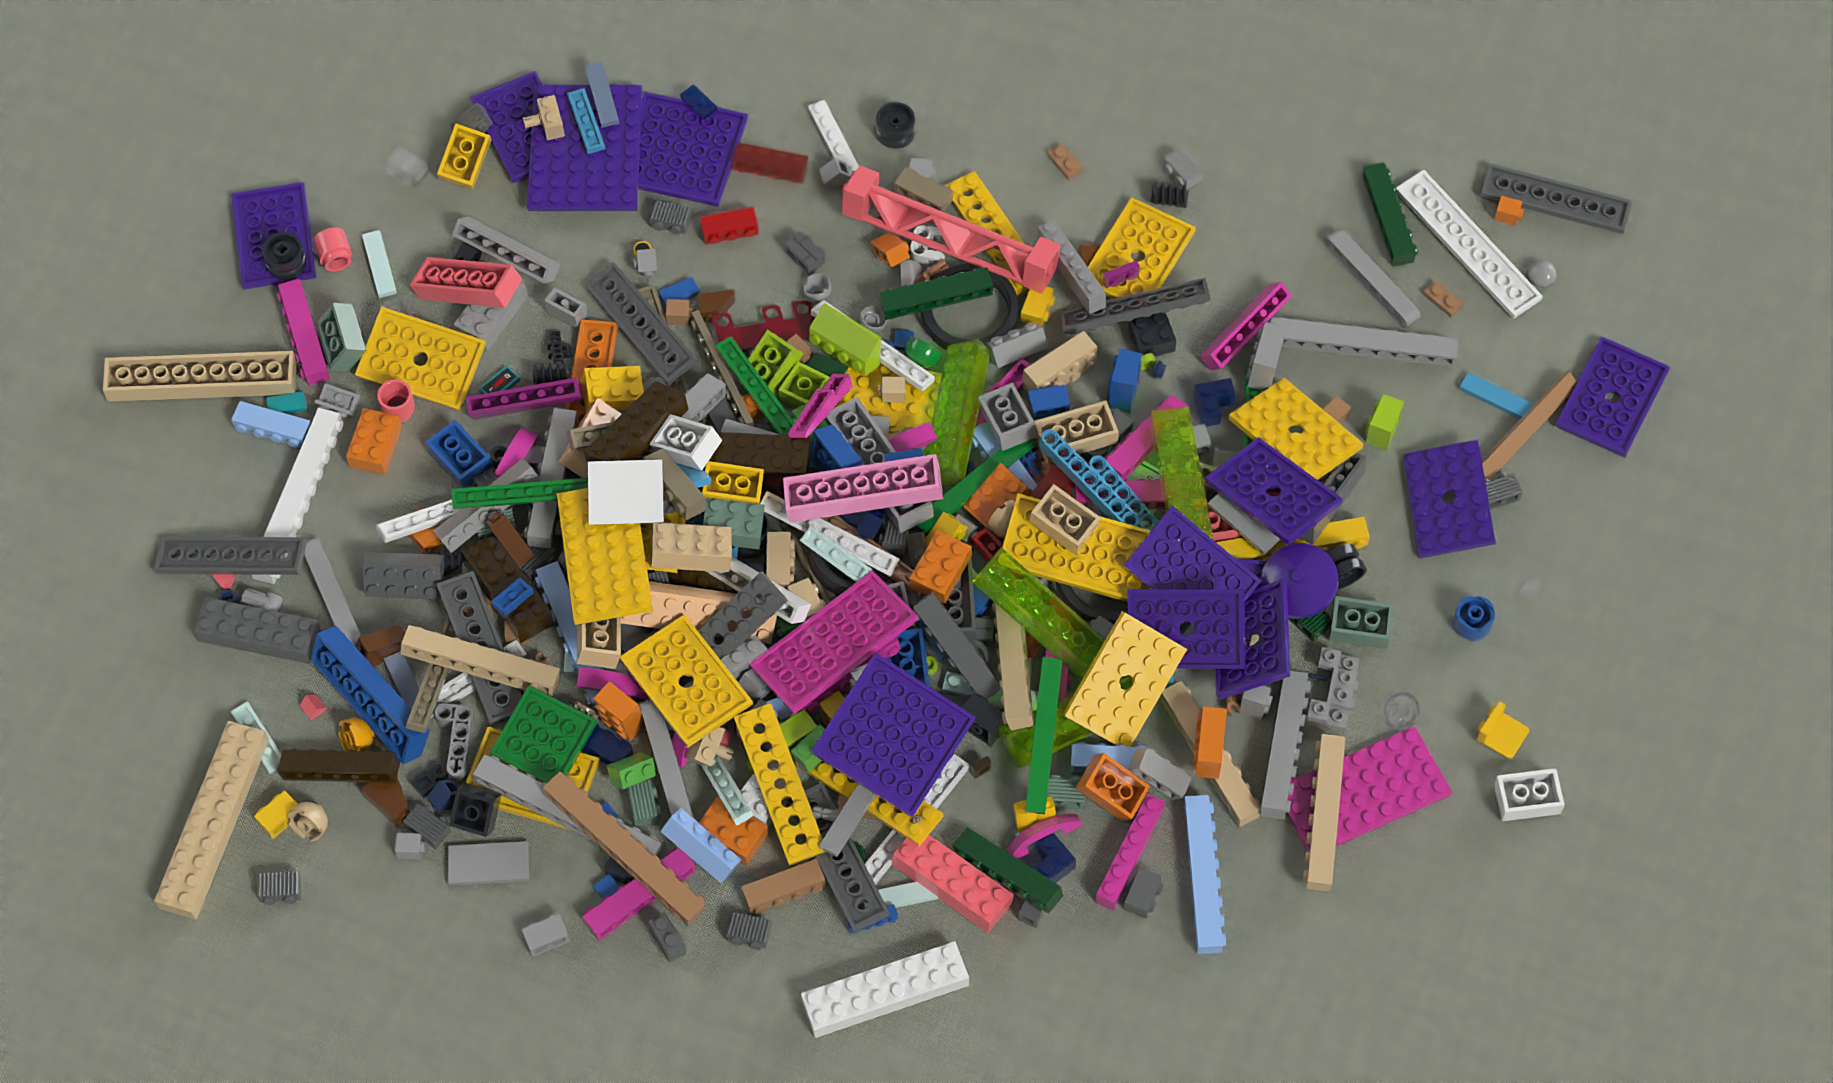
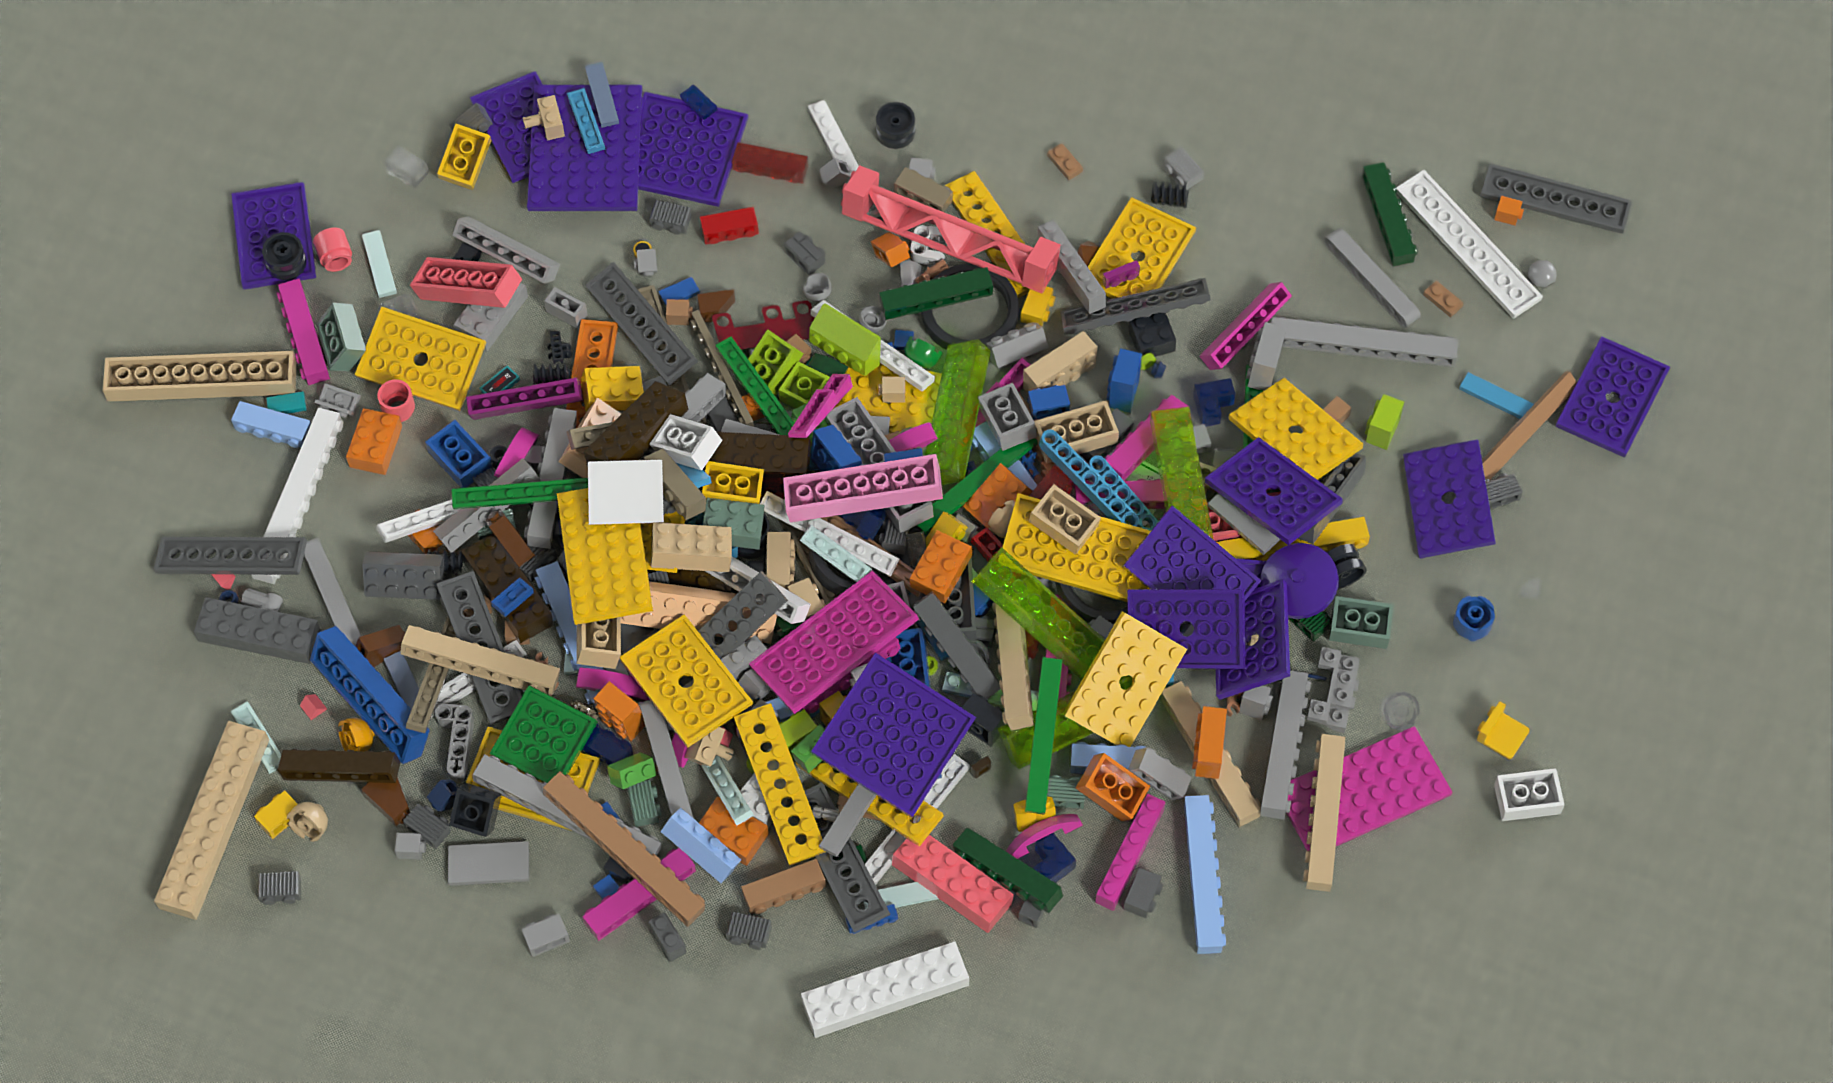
black plate [411,764,448,799] -> none

